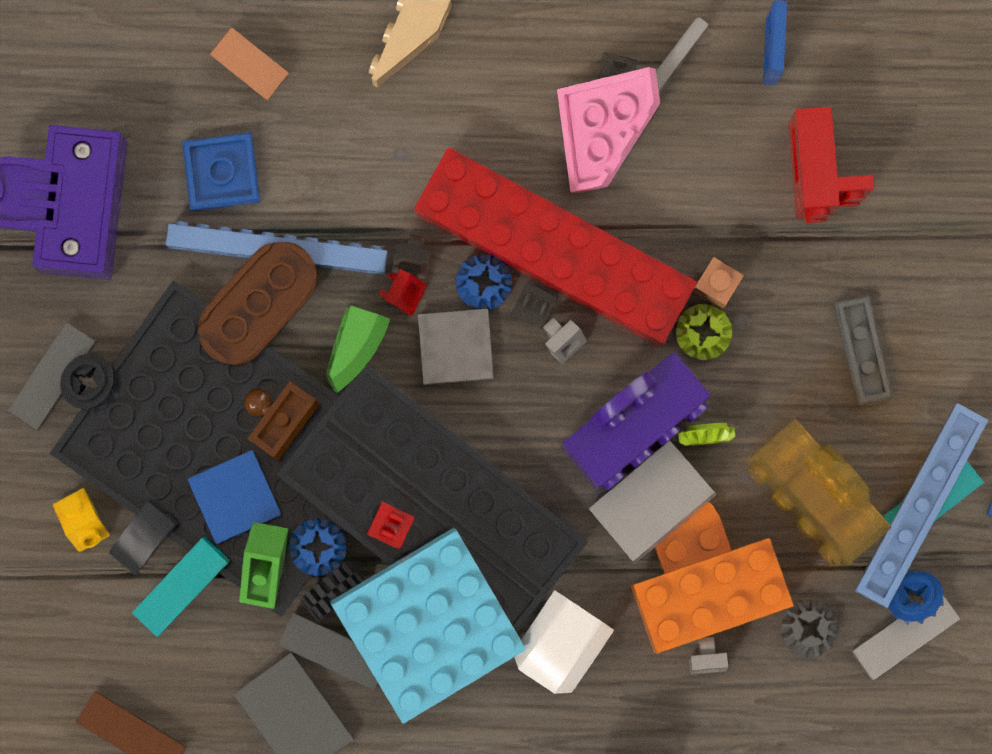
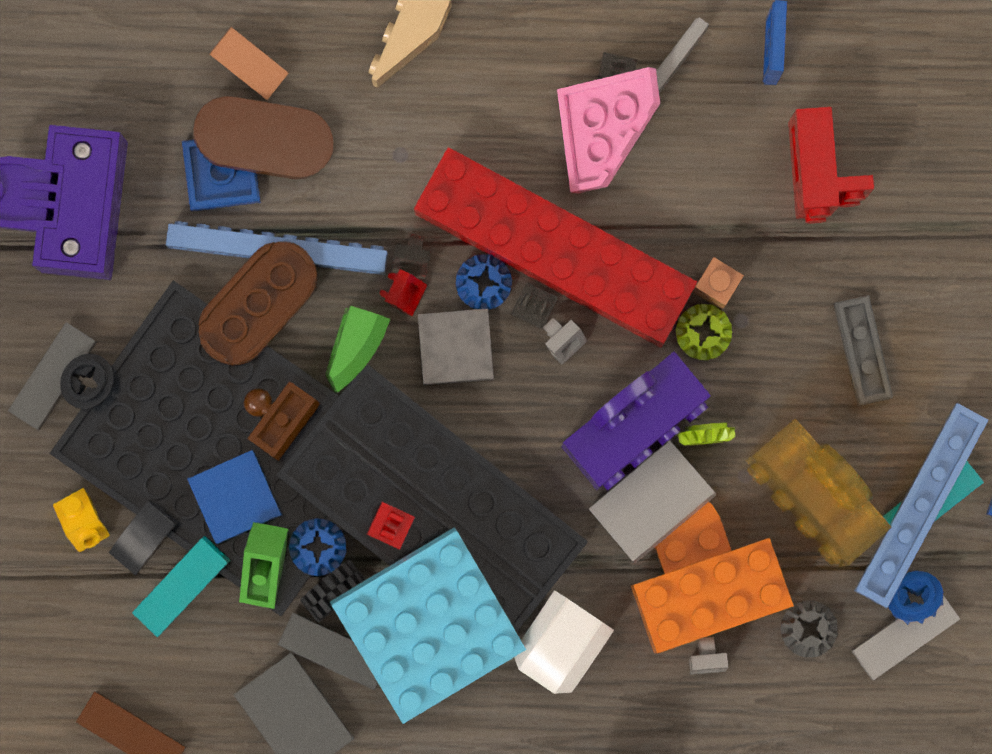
none -> reddish brown tile [193,96,334,180]

